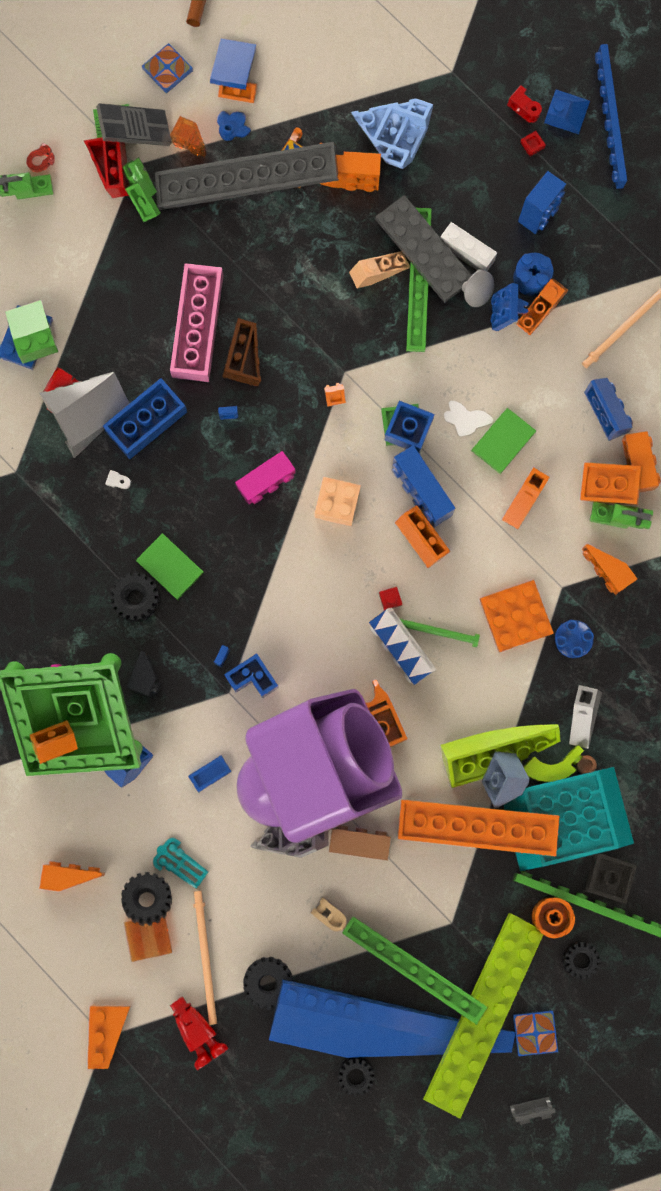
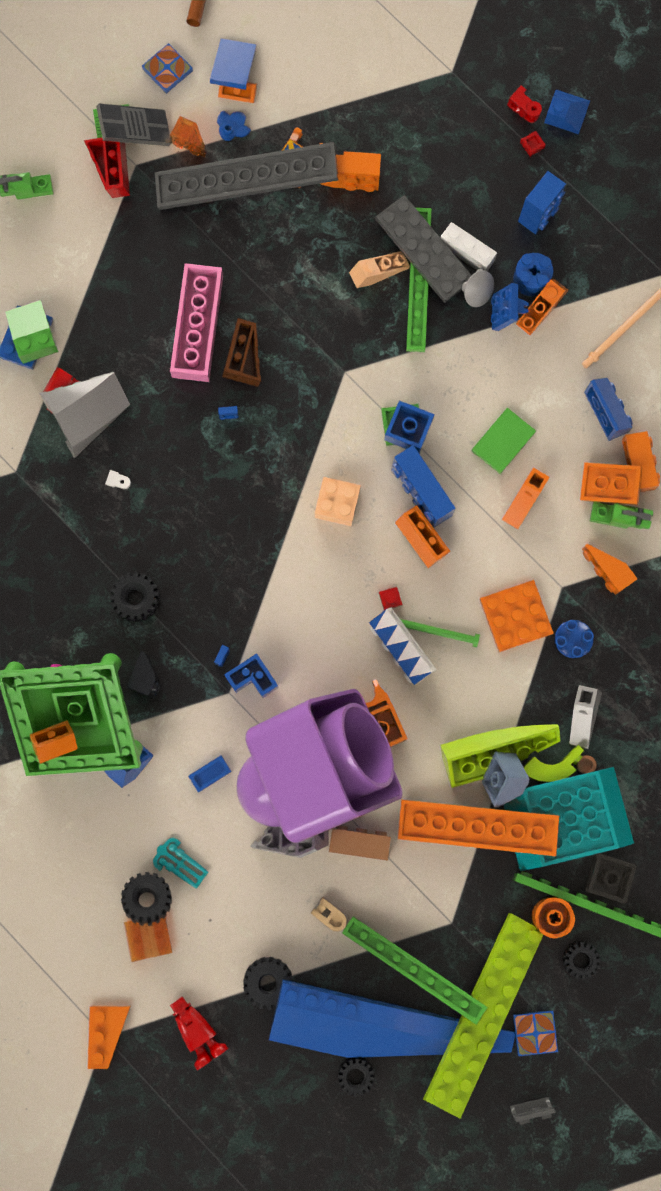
clear red piece [26,143,55,172] -> none
orange slope [39,861,105,891] -> none
blue brick [103,378,187,460] -> none
bright green plate [123,157,160,222] -> none
bright green tile [136,533,204,600] -> none
light nougat bar [193,891,217,1025] -> none
dark pink brick [235,451,296,504] -> none
orange tile [324,383,346,407] -> none
light blue wedge [351,99,433,169] -> none
white sticker [444,401,493,436] -> none
blue plate [595,44,627,189] -> none

